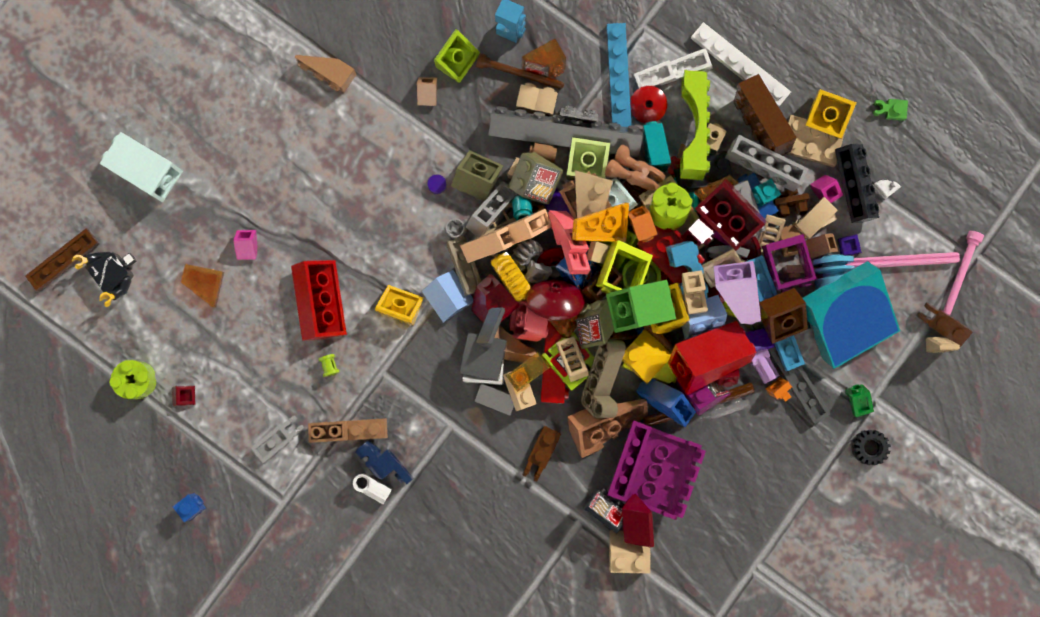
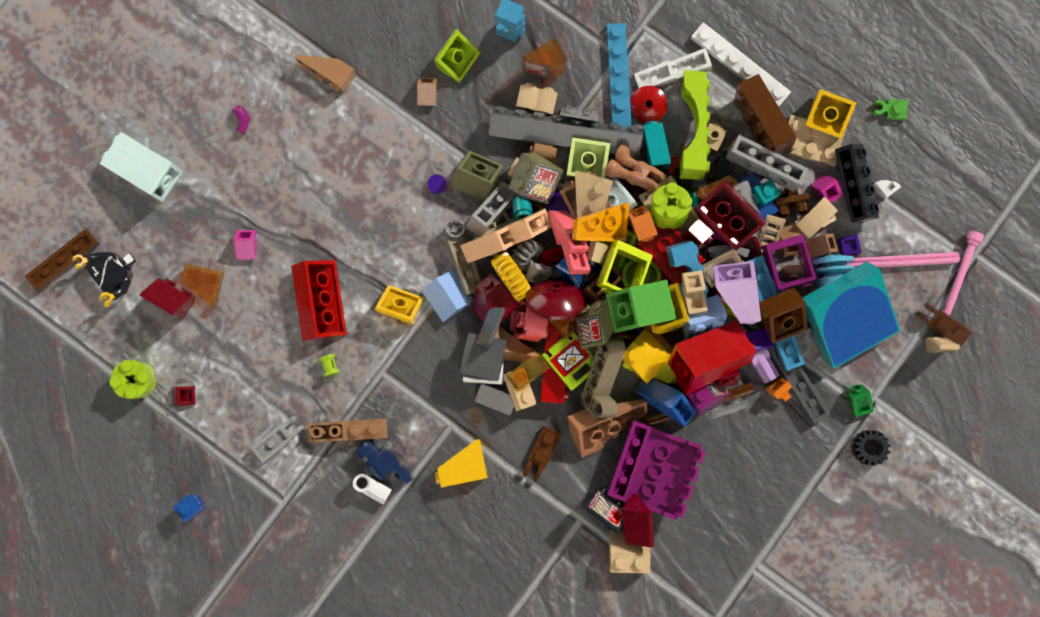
reddish brown piece [476,53,564,89] -> none
tan slope [556,336,589,382] -> none
none -> dark red slope [139,278,196,319]
none -> magenta arm [232,105,250,134]
none -> yellow slope [435,439,488,488]

